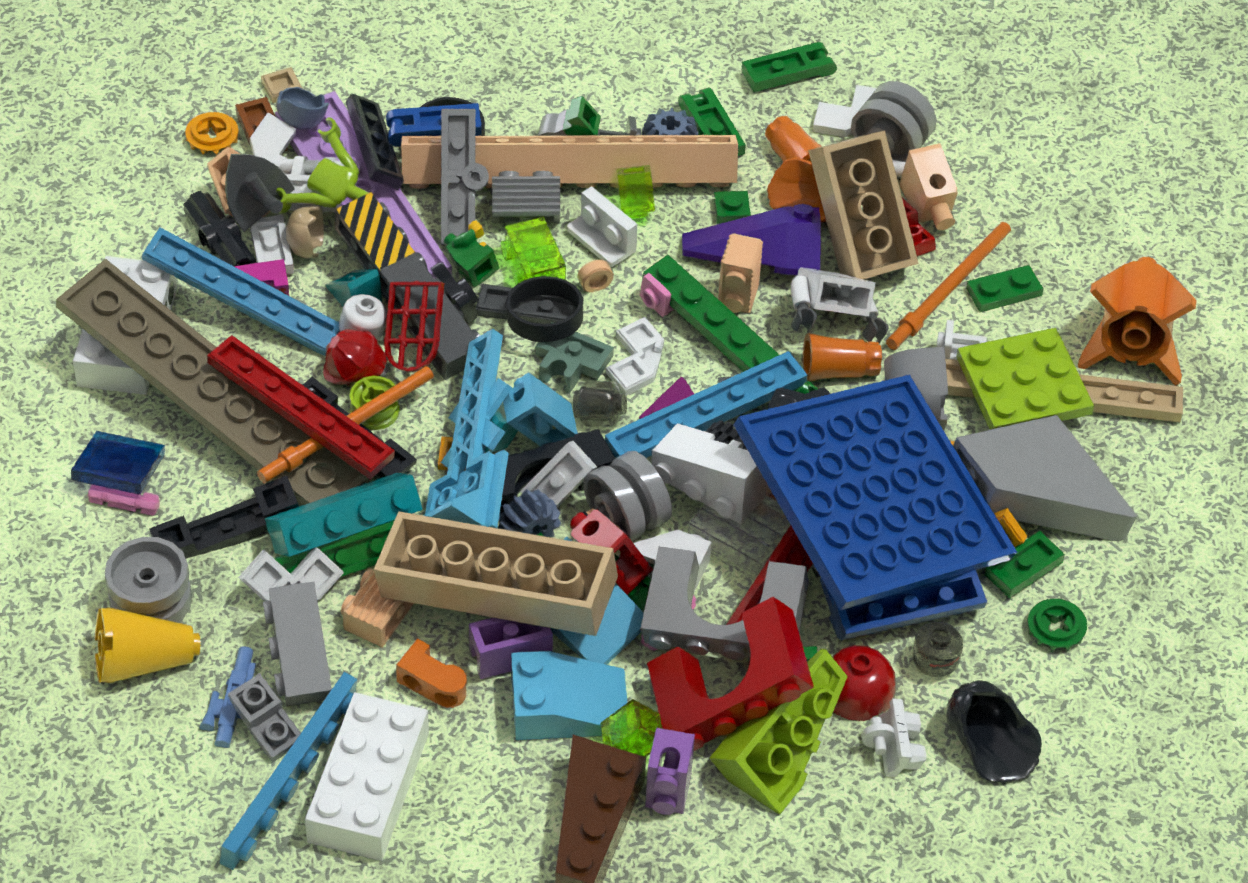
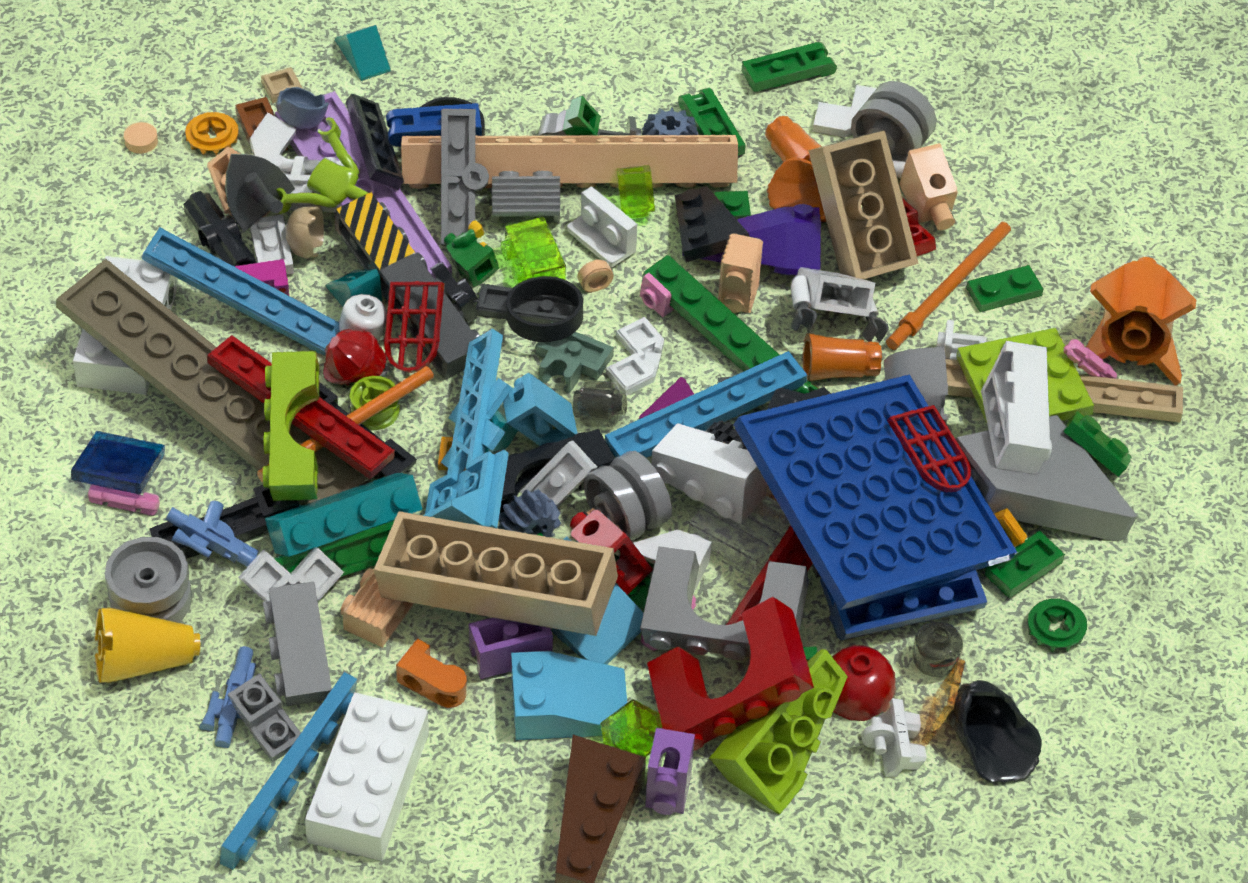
none -> light nougat tile [124,122,158,154]
none -> medium blue piece [165,501,259,567]
none -> lime arch [263,351,320,501]
none -> teal slope [334,25,391,81]
none -> black wing [675,186,750,263]
none -> red window [887,405,971,492]
none -> clear orange piece [921,658,966,745]
none -> white wedge [981,341,1052,475]
none -> green plate [1063,411,1132,477]
none -> bright pink axle [1064,339,1117,379]

